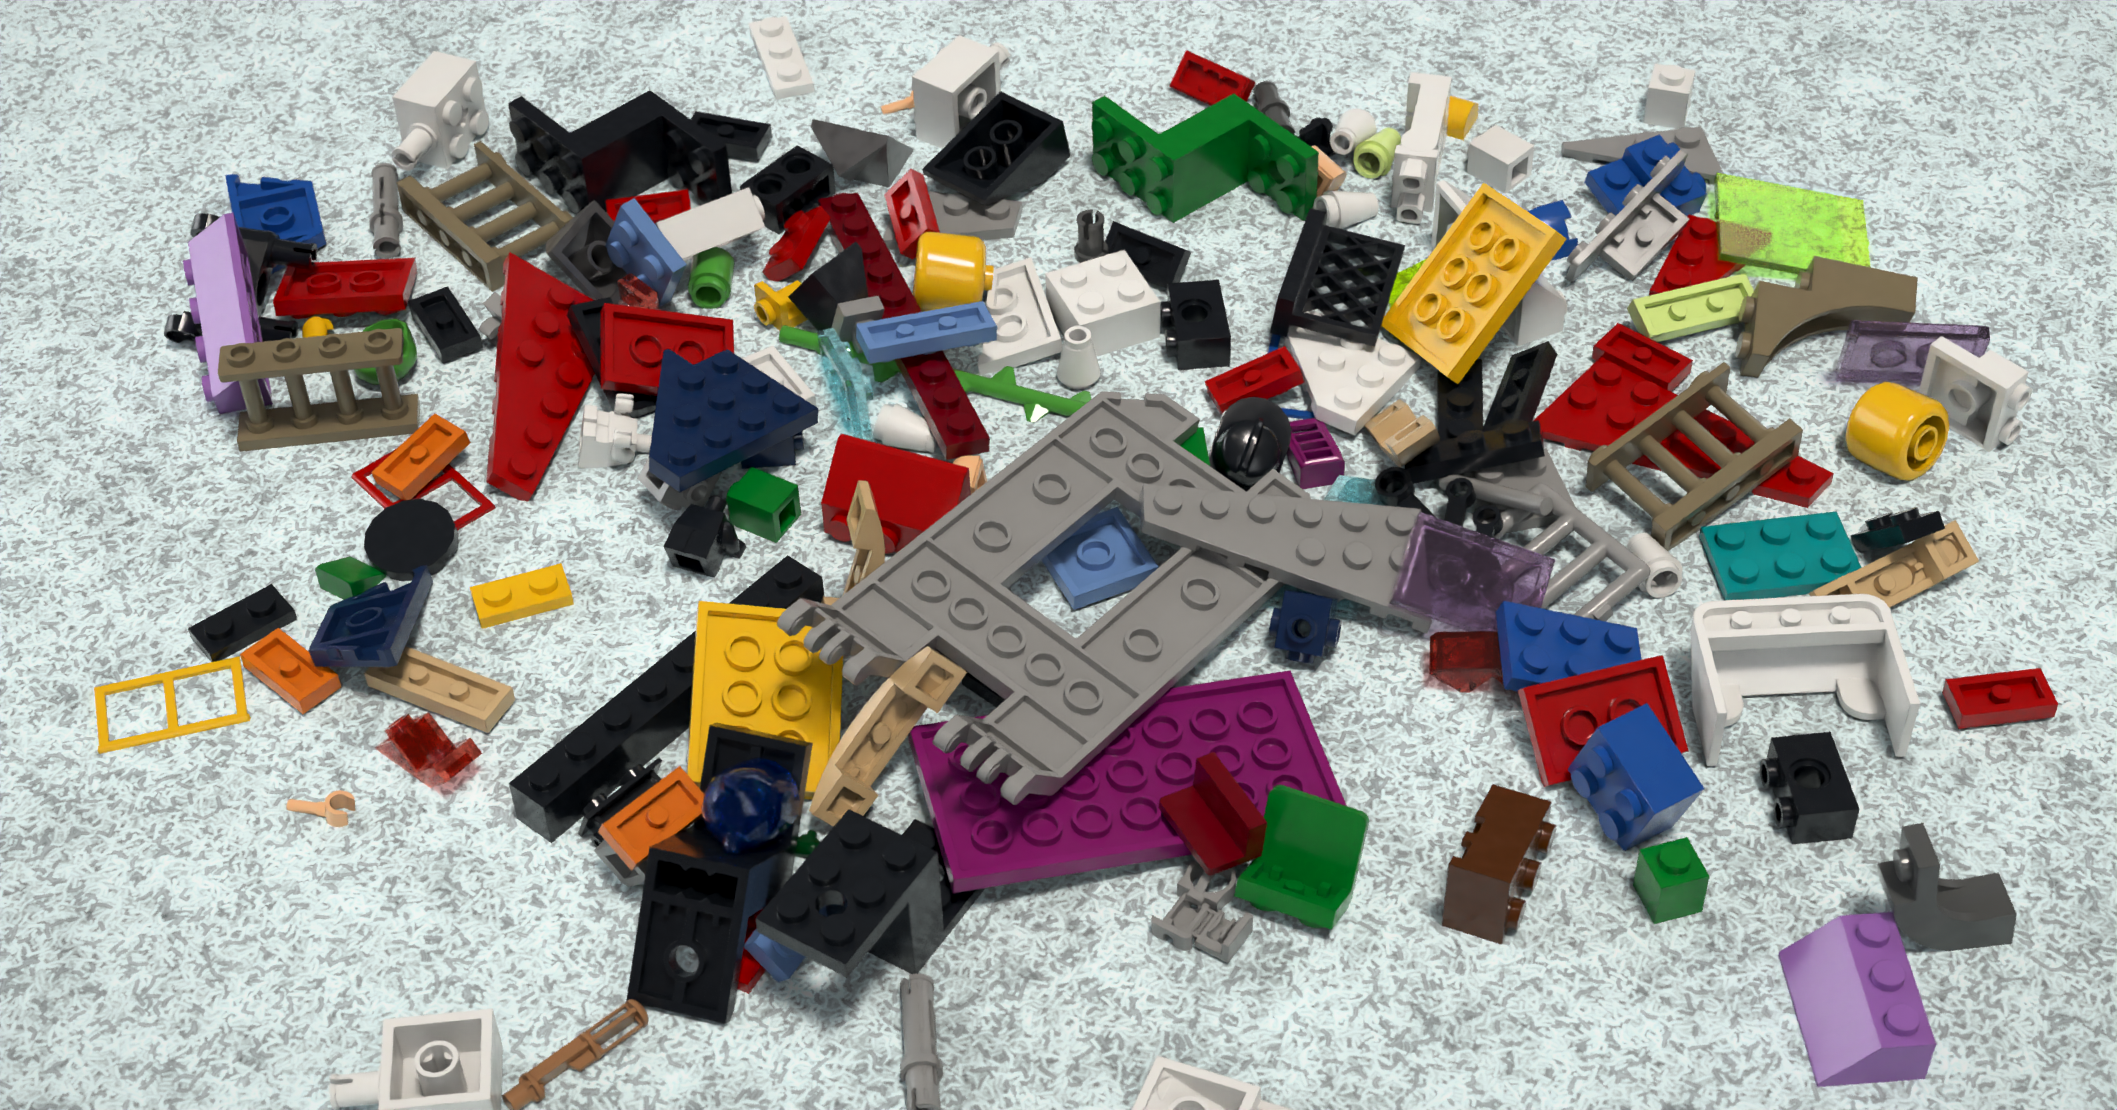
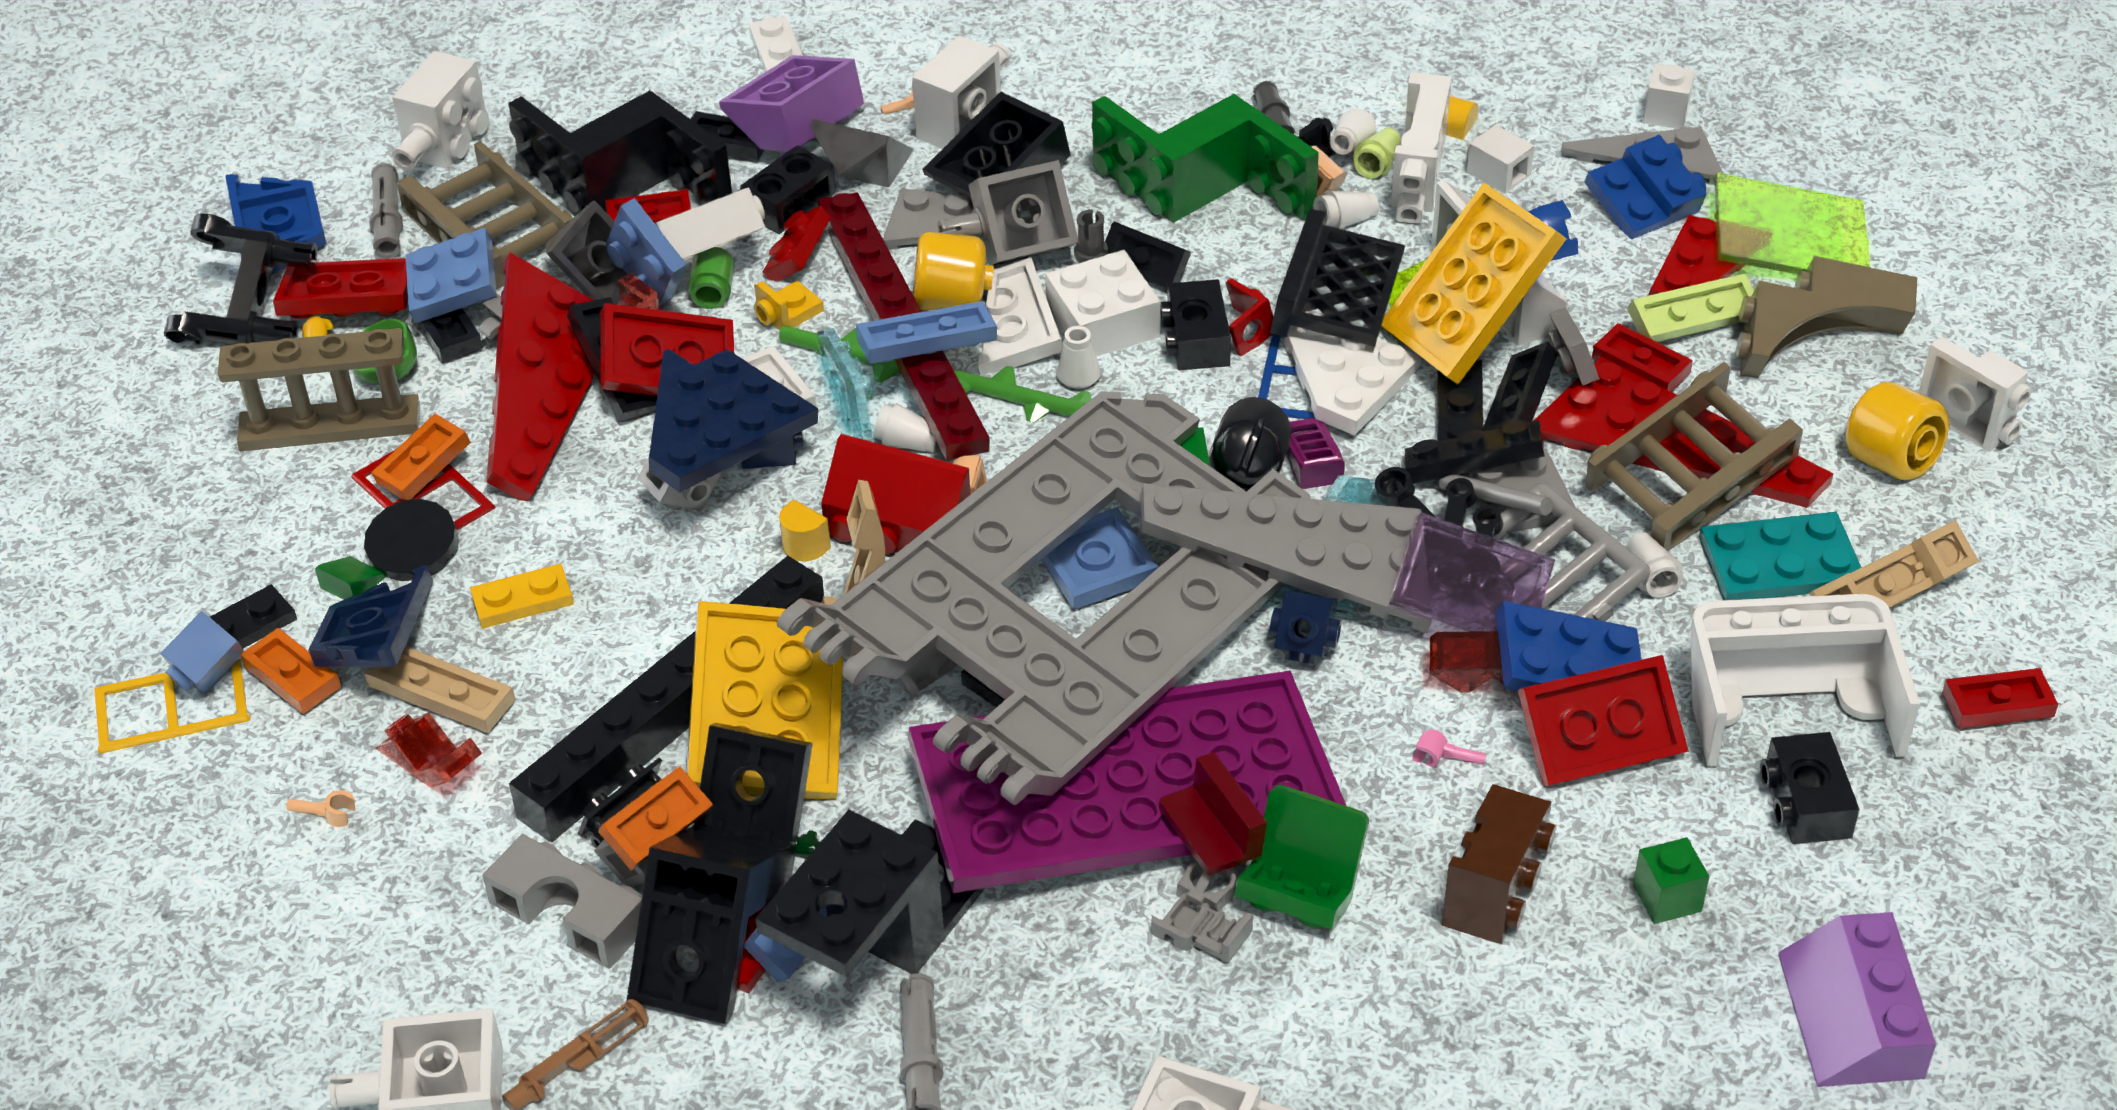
slope [183,213,273,414] -> none
white piece [578,393,652,469] -> none
black piece [663,496,746,578] -> none
clear blue piece [701,758,800,855] -> none
green brick [726,467,801,543] -> none
black slope [788,242,868,334] -> none
tan slope [809,646,967,827] -> none
light grey tile [831,296,884,354] -> none
red plate [884,169,940,260] -> none
red plate [1169,50,1256,106] -> none
red plate [1204,346,1305,415] -> none
tan slope [1364,399,1440,467] -> none
light grey bracket [1565,149,1689,282] -> none
blue brick [1568,703,1705,851] -> none
clear purple tile [1835,320,1990,385] -> none
black plate [1850,507,1945,552] -> none
dark grey arch [1877,823,2017,951] -> none
none -> medium blue brick [160,611,244,694]
none -> medium blue plate [406,228,497,323]
none -> light grey arch [482,833,642,969]
none -> medium lavender slope [719,55,865,155]
none -> yellow brick [779,499,831,562]
none -> light grey brick [938,160,1078,266]
none -> red bracket [1225,278,1273,356]
none -> bright pink hand [1412,729,1486,767]
none -> light grey plate [1548,308,1599,386]

